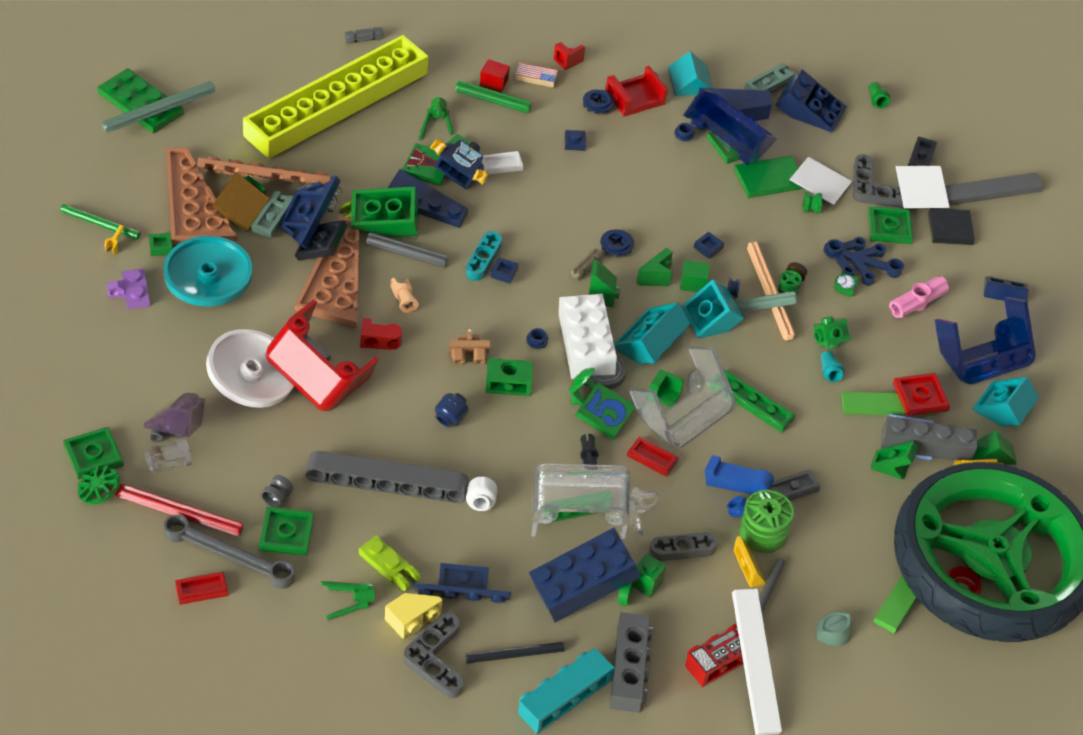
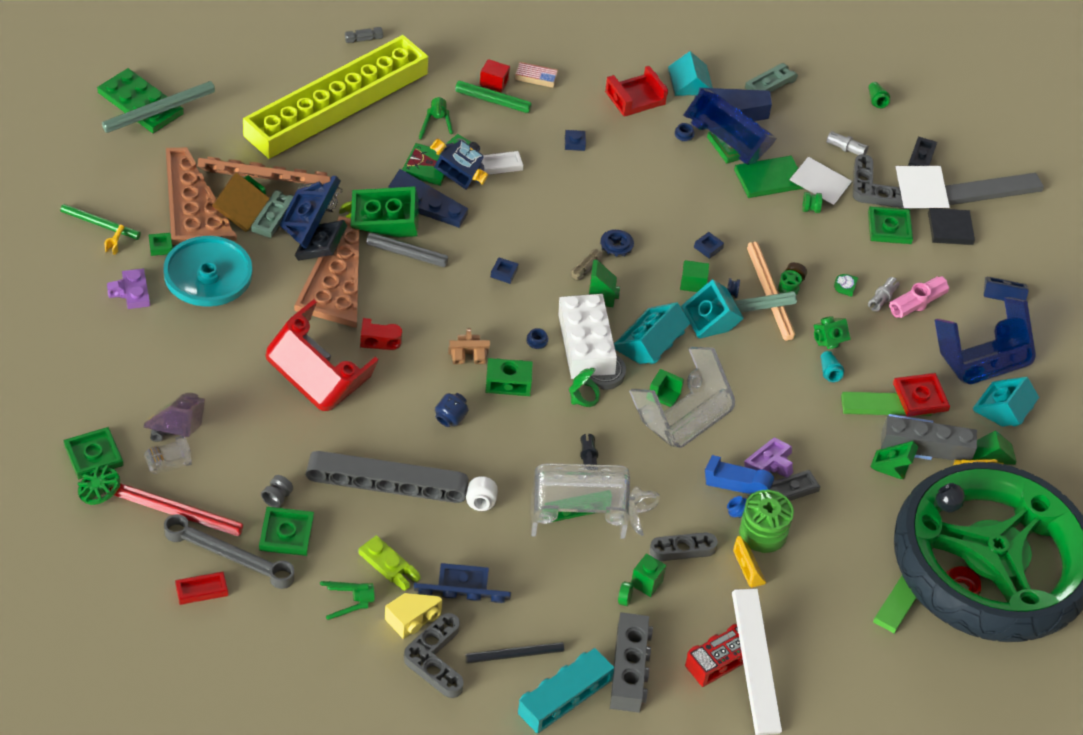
white dish [206,329,294,408] -> none
light nougat piece [390,277,419,313] -> none
teal beam [466,231,502,281] -> none
dark blue piece [529,528,641,622] -> none
red panel [553,42,585,70] -> none
green tile [575,382,636,440] -> none
dark blue gear [583,89,615,114] -> none
red tile [627,437,679,477] -> none
green slope [637,247,673,286] -> none
green tile [709,369,796,433] -> none
dark grey bar [759,558,785,613] -> none
dark blue slope [775,69,847,133] -> none
sand green hat [815,612,852,646] -> none
dark blue plant [823,237,904,286] -> none
none -> medium lavender hinge [744,437,794,478]
none -> light grey pin [827,131,869,155]
none -> light grey pin [868,277,900,312]
none -> black piece [936,483,966,513]

